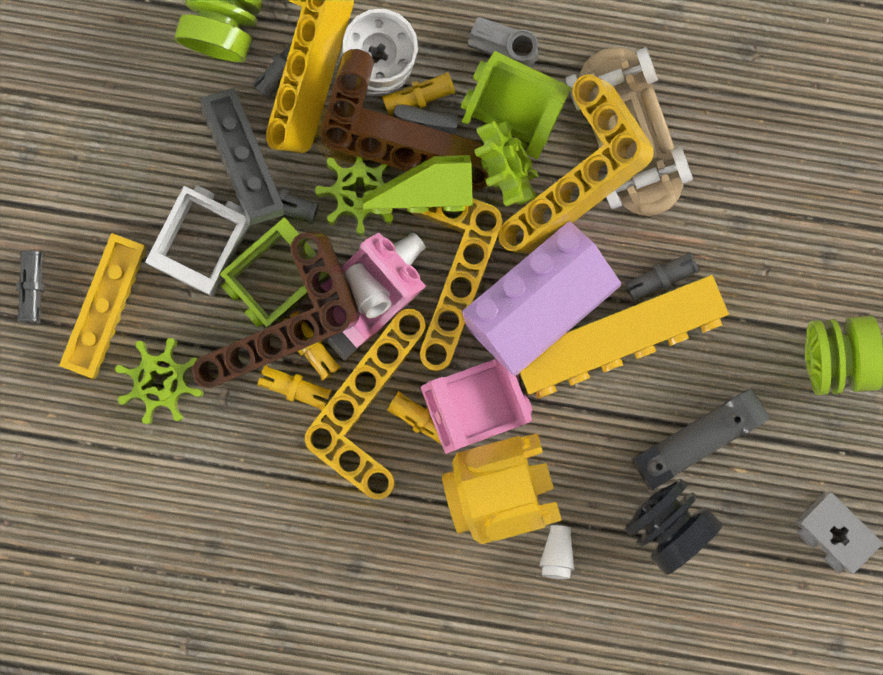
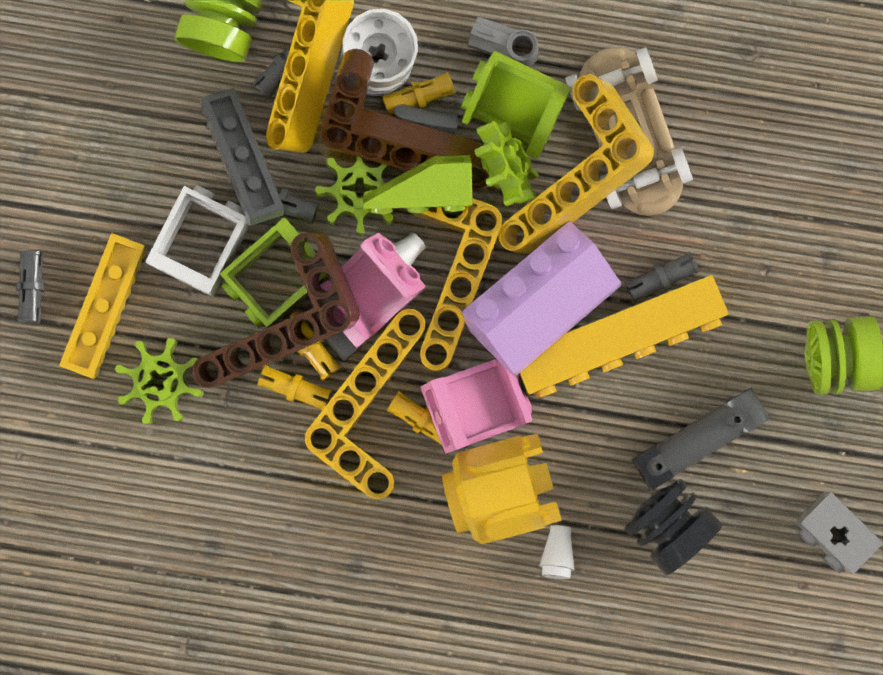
white cone [345,263,391,318] -> none

